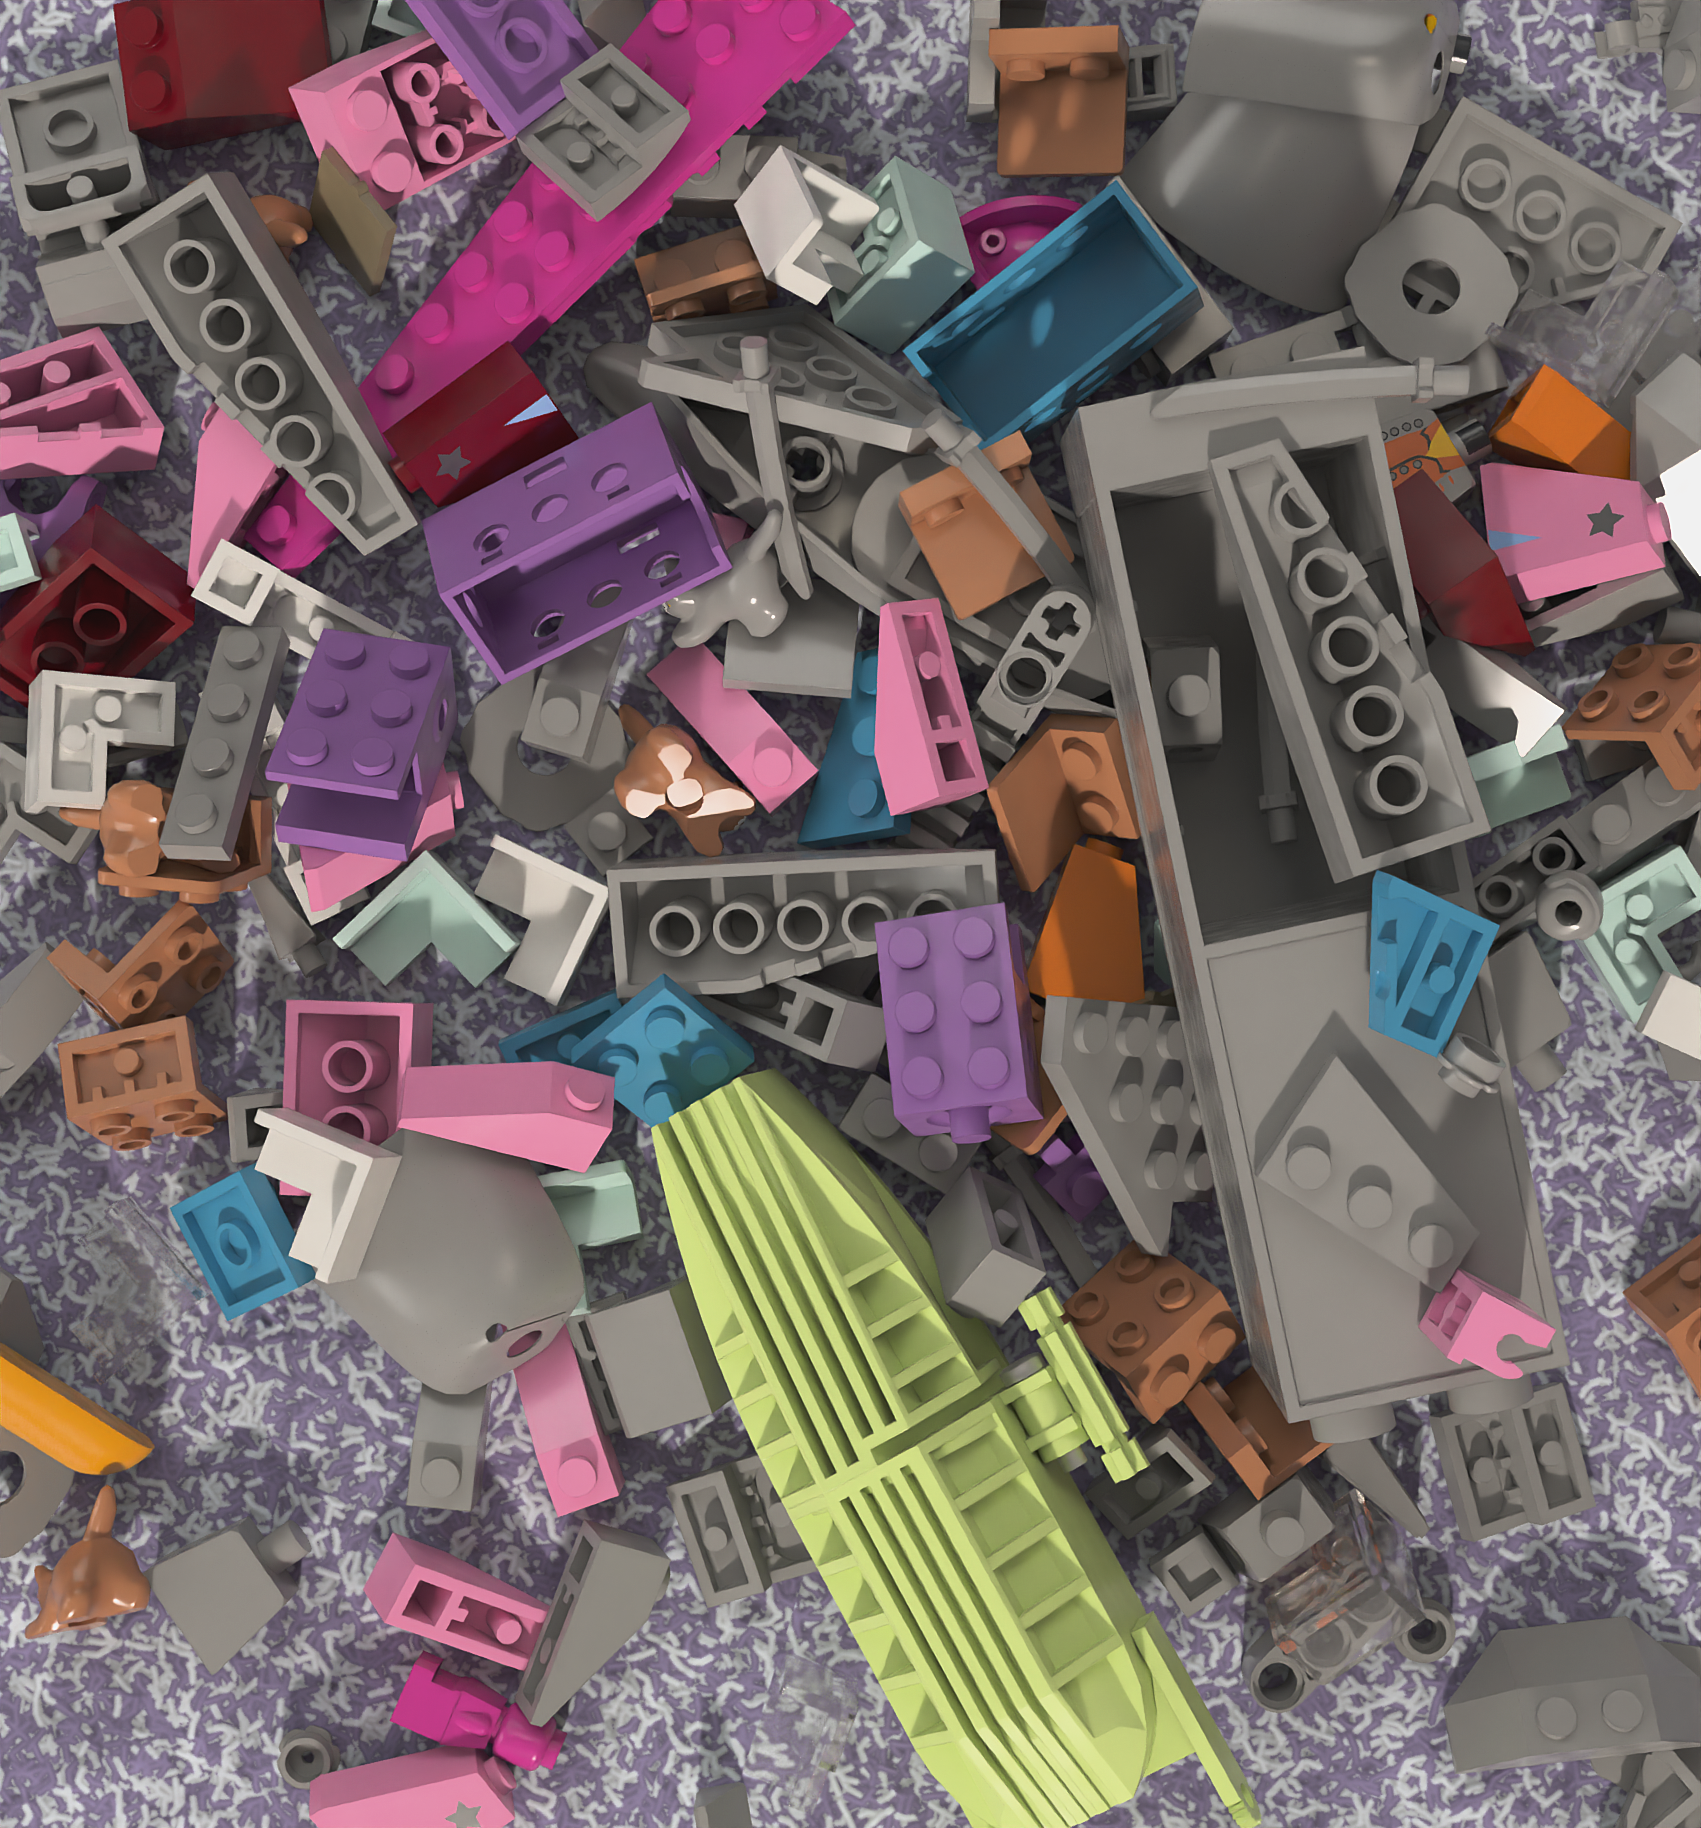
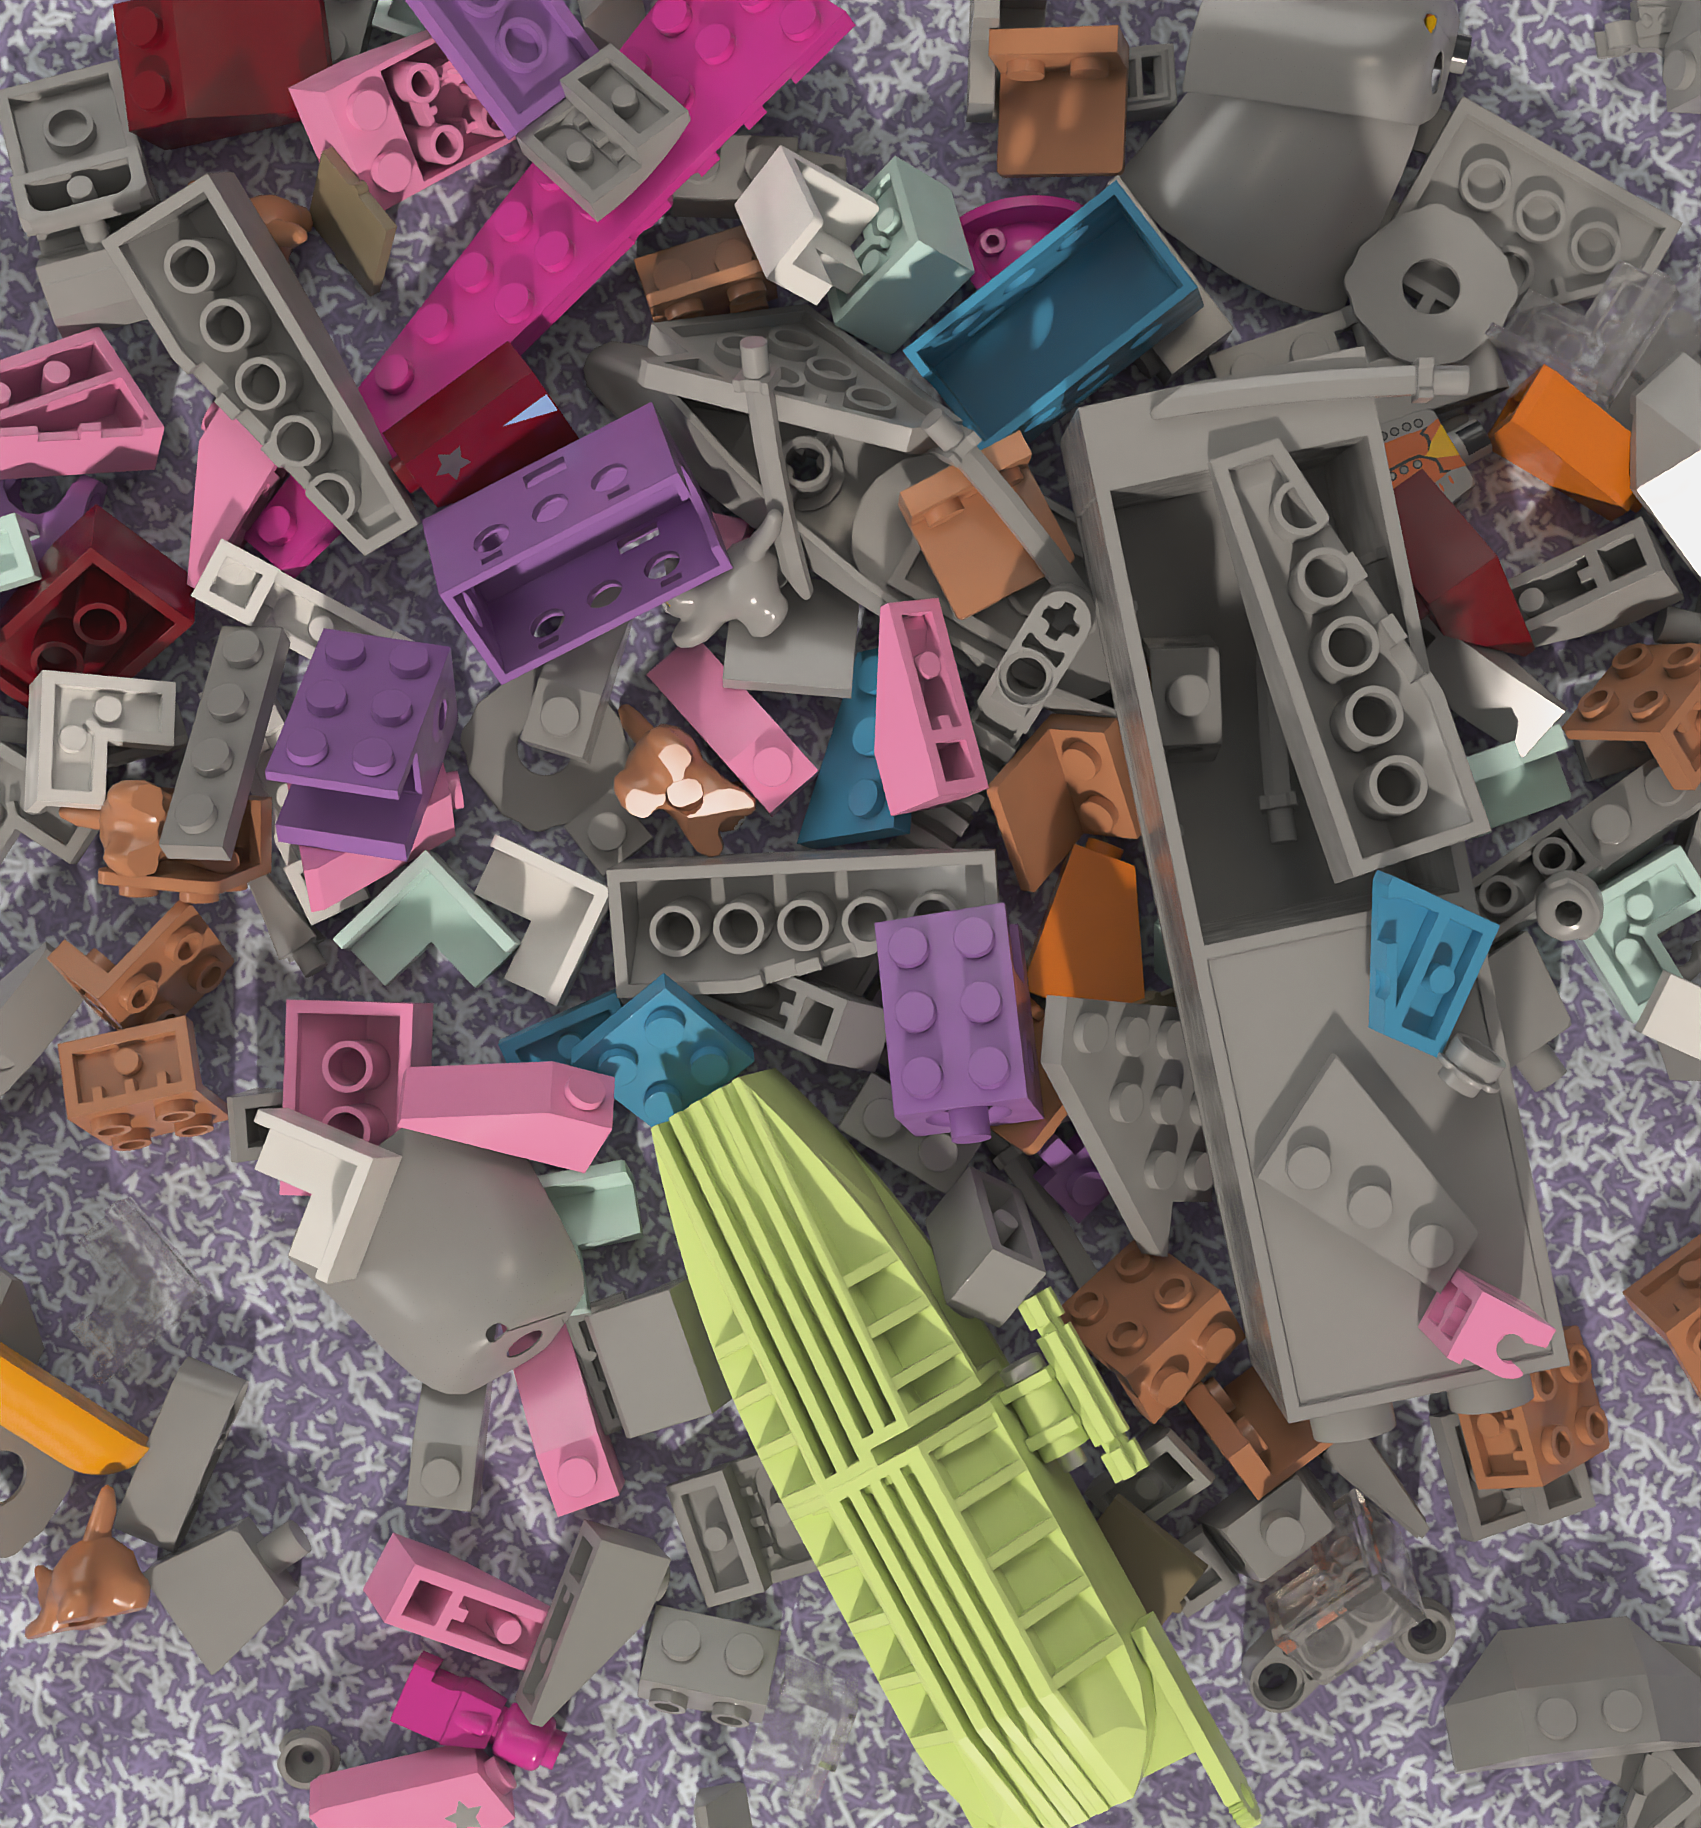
dark azure plate [170,1162,316,1321] -> none
bright pink slope [1480,462,1672,604] -> none
none -> light grey beam [114,1356,249,1553]
none -> light grey bracket [637,1604,781,1728]
none -> dark tan piece [1097,1493,1209,1626]
none -> nougat bracket [1458,1325,1610,1490]

